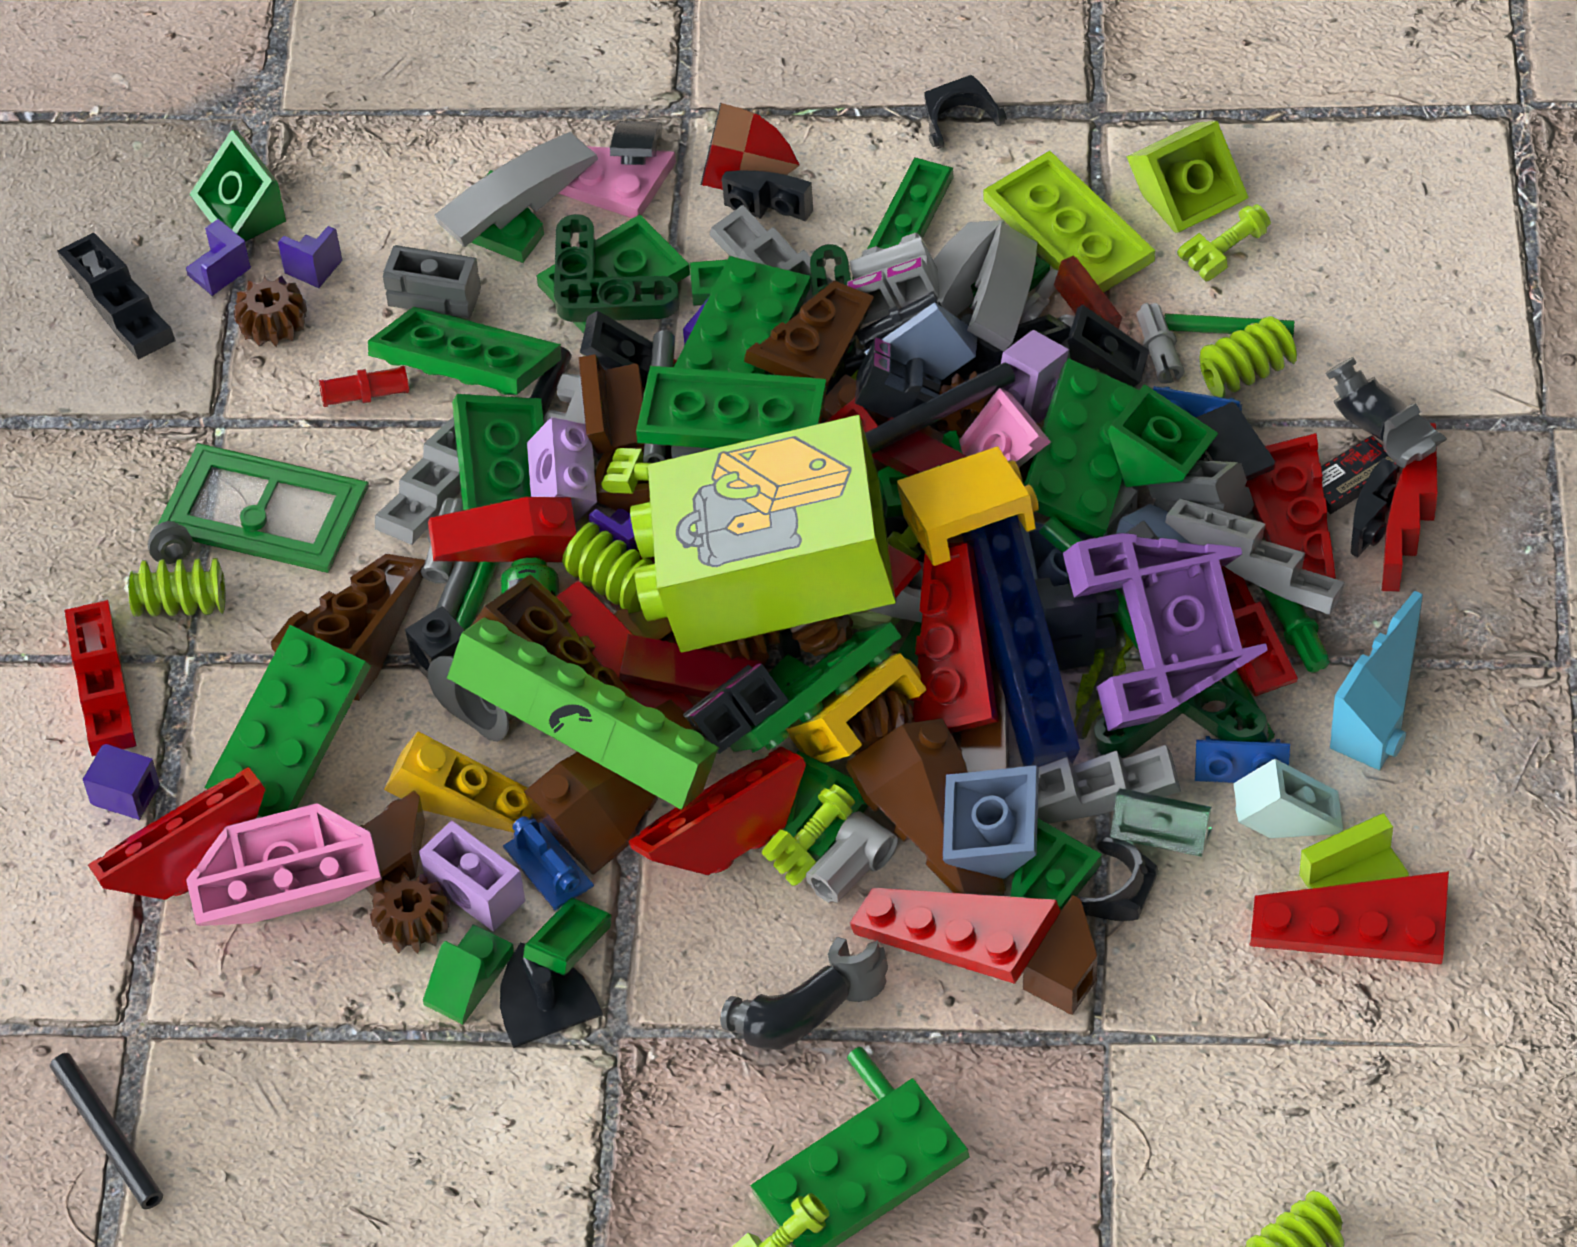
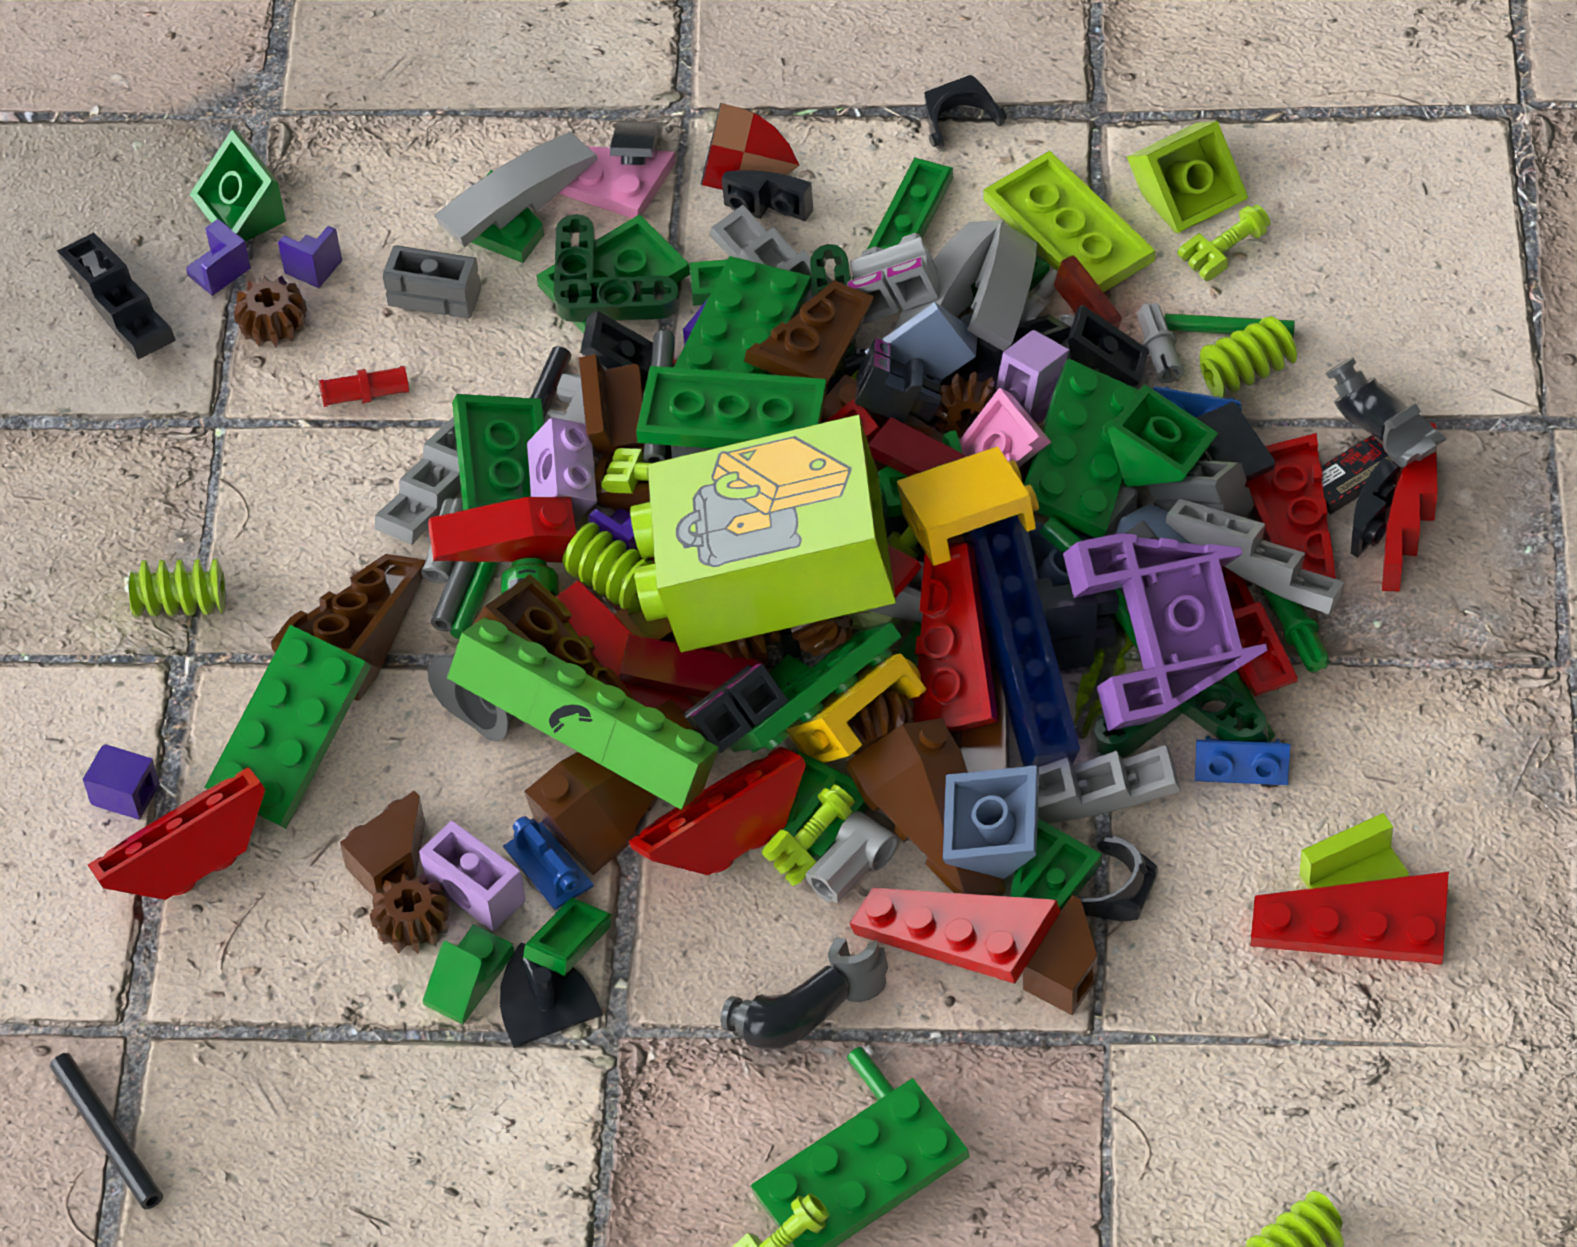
red slope [64,600,137,757] -> none
dark grey plate [148,521,192,564] -> none
green door [157,443,369,573] -> none
bright pink wedge [186,803,382,926] -> none
green plate [368,306,561,395] -> none
yellow slope [384,731,532,833] -> none
black brick [405,606,465,679] -> none
black pin [857,291,942,351] -> none
black piece [865,362,1015,454] -> none
clear green panel [1110,788,1213,857] -> none
light aqua slope [1234,759,1343,838] -> none
medium azure wedge [1330,591,1423,771] -> none

